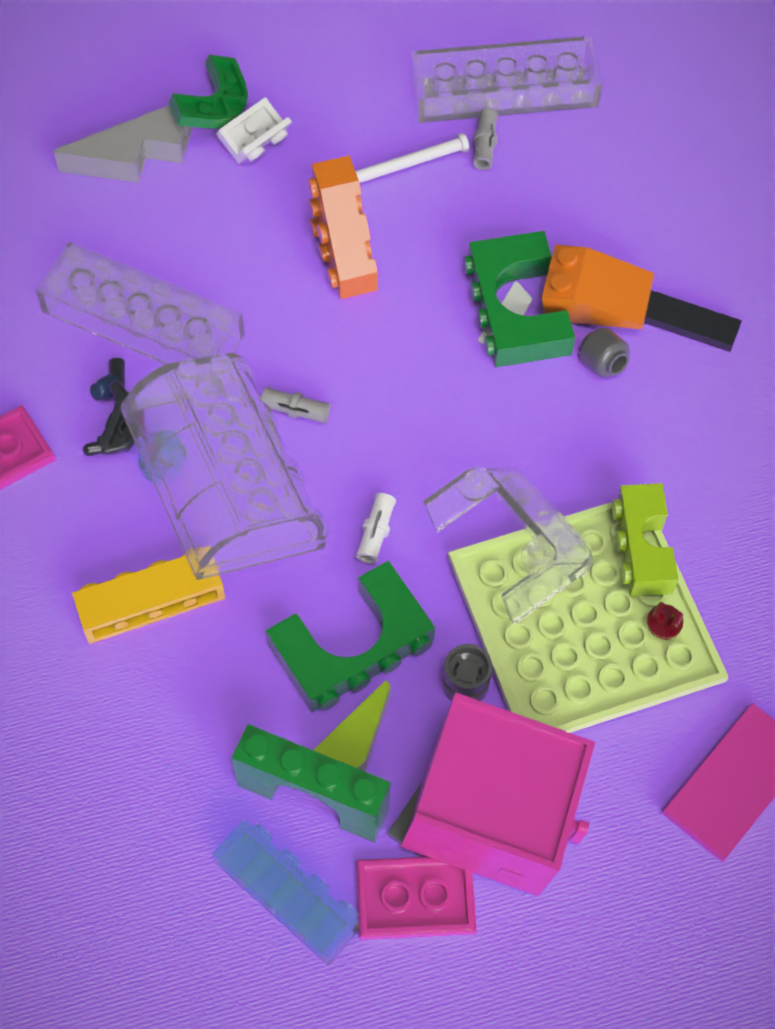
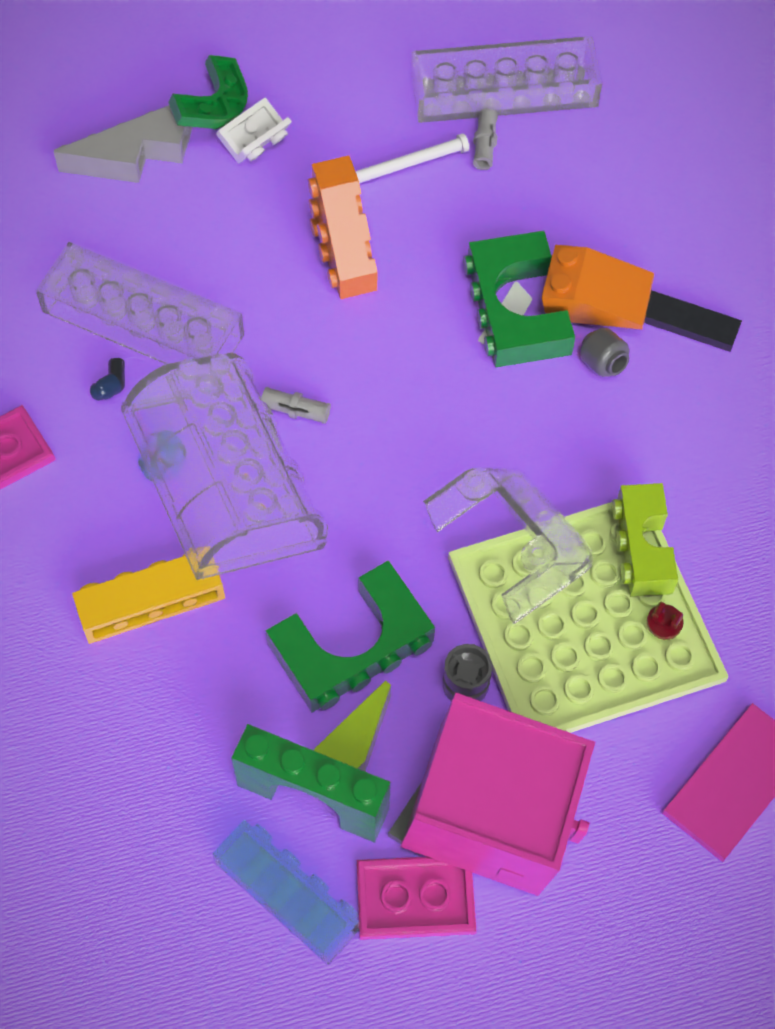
black piece [82,381,145,456] -> none
white pin [355,493,396,564] -> none

